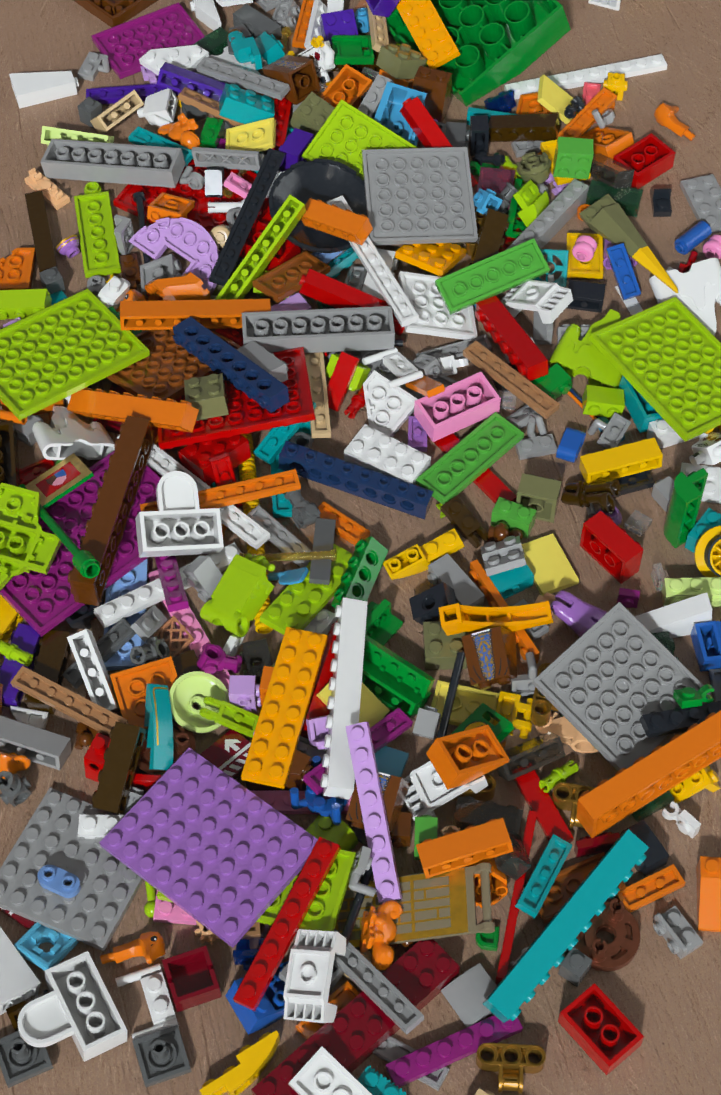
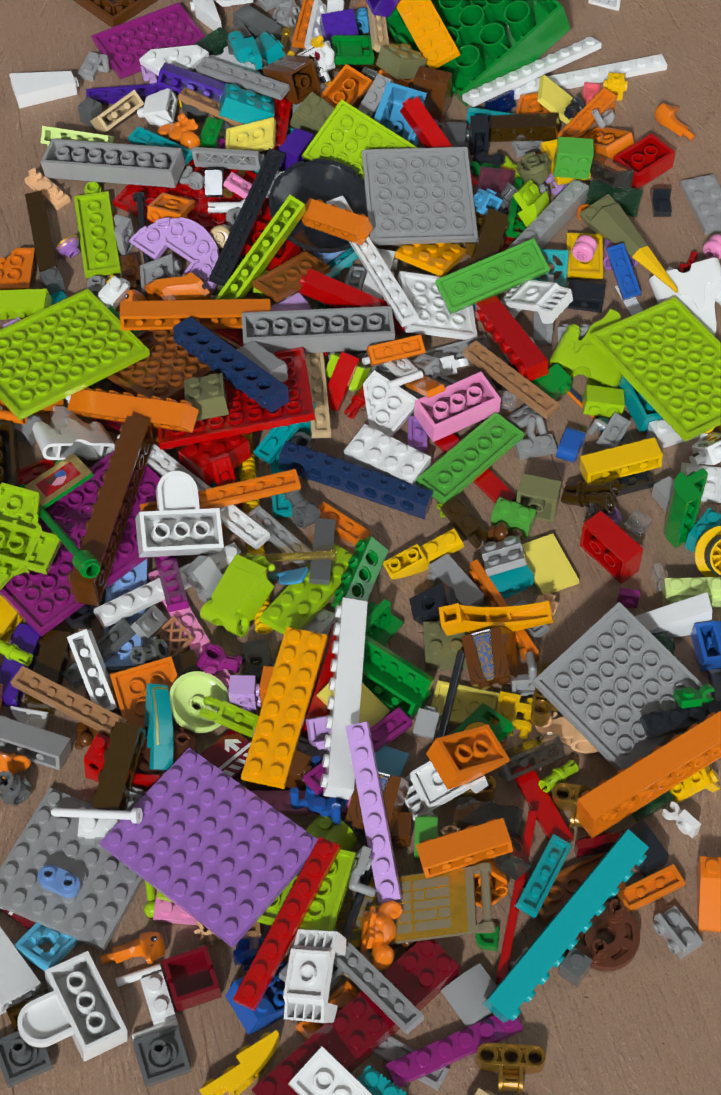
white tile [223,634,246,656] -> none
medium lavender piece [551,590,607,637] -> none
red brick [558,983,644,1076] -> none
blue brick [675,221,712,255] -> none
none -> white bar [51,808,143,824]
none -> orange plate [366,334,426,366]
none -> white plate [462,36,601,107]

